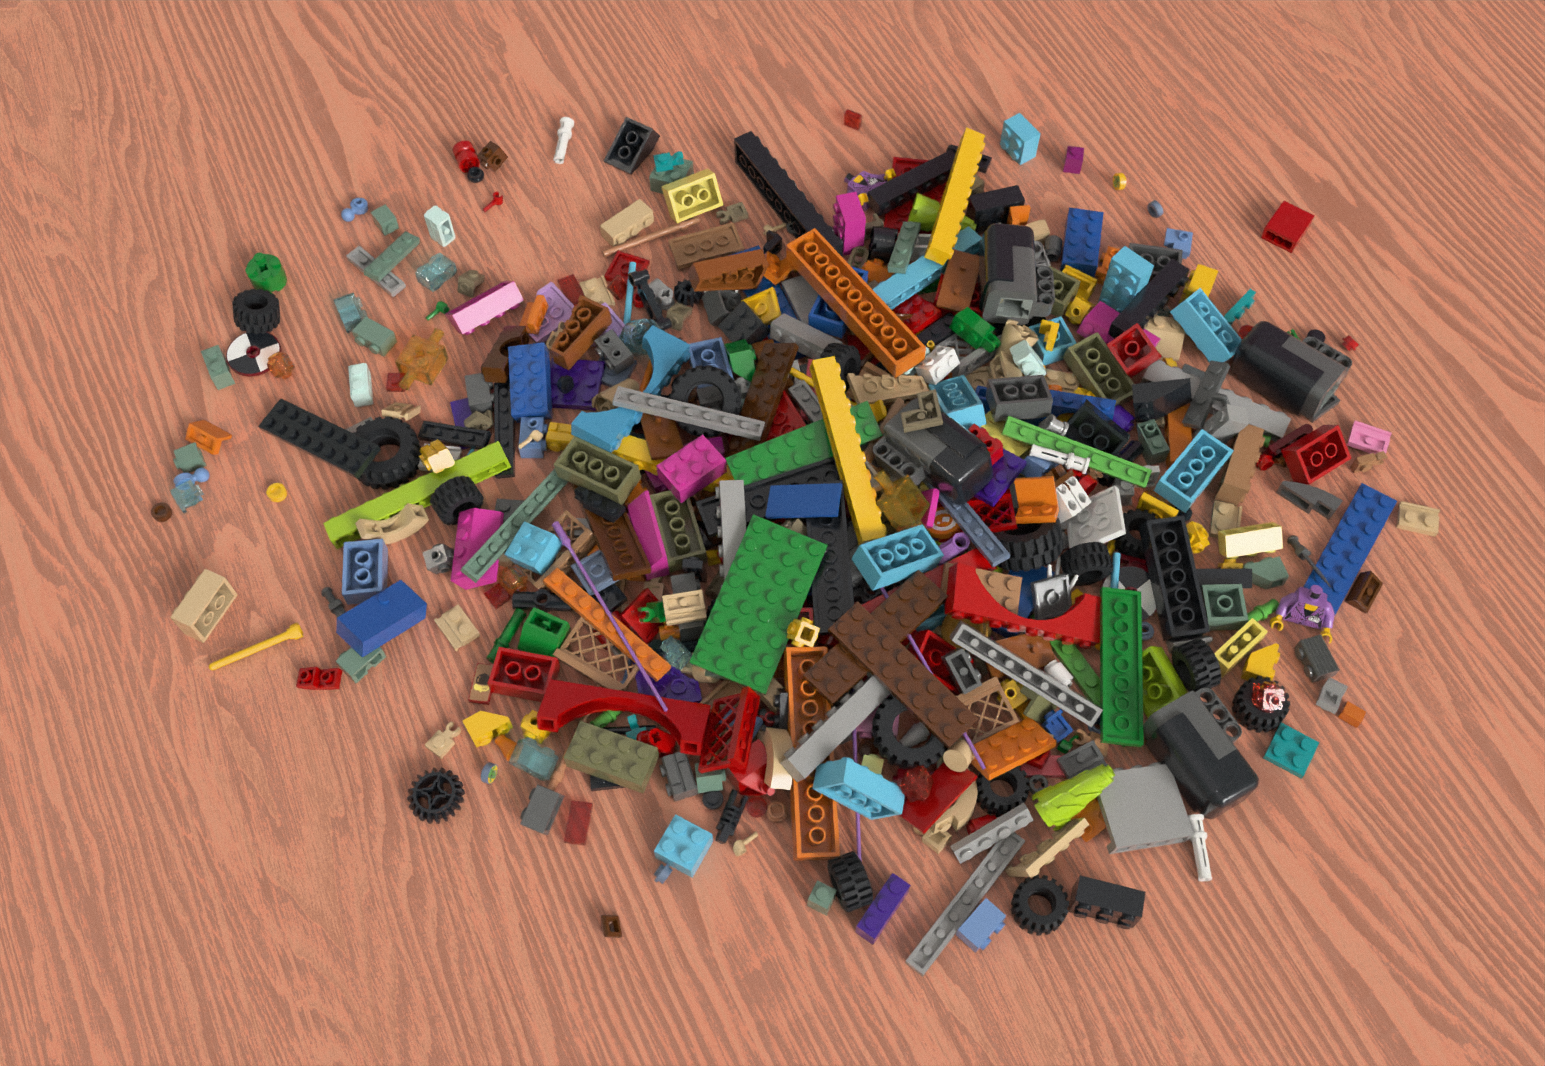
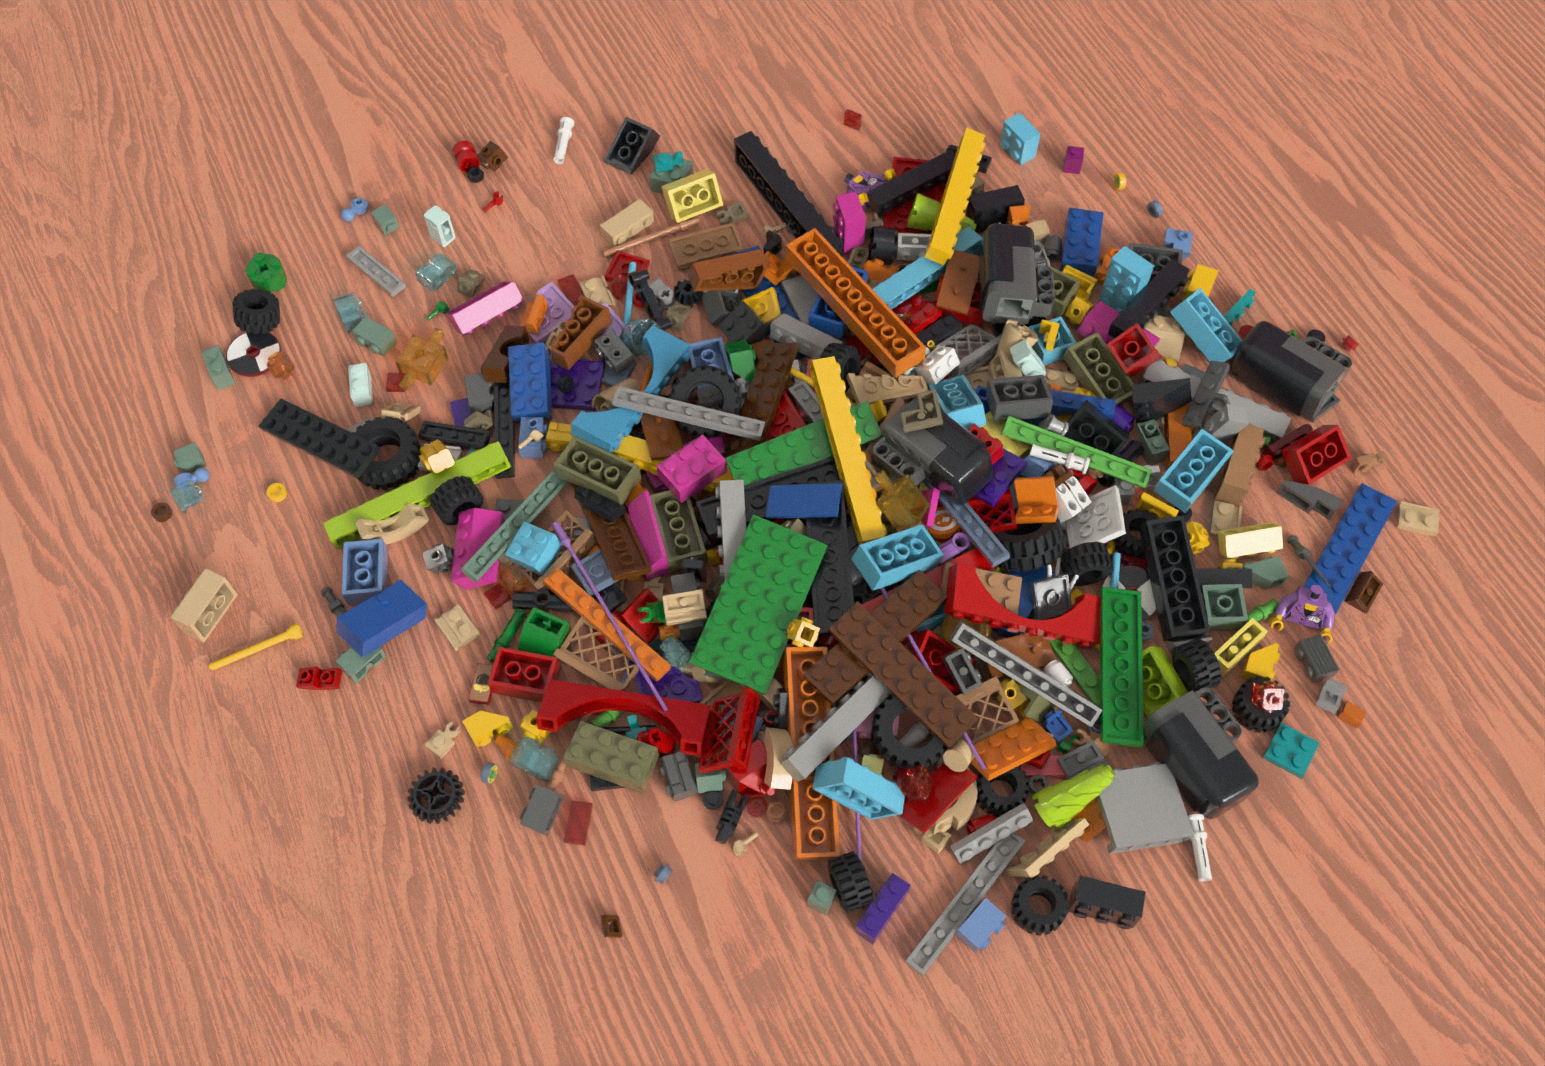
orange panel [185,420,232,455] -> none
sand green plate [364,231,420,282] -> none
medium azure brick [654,814,713,878] -> none
sand green plate [887,221,921,274] -> none
green brick [949,307,1001,352] -> none
red brick [1261,201,1315,253] -> none
bright pink plate [1346,421,1392,454] -> none

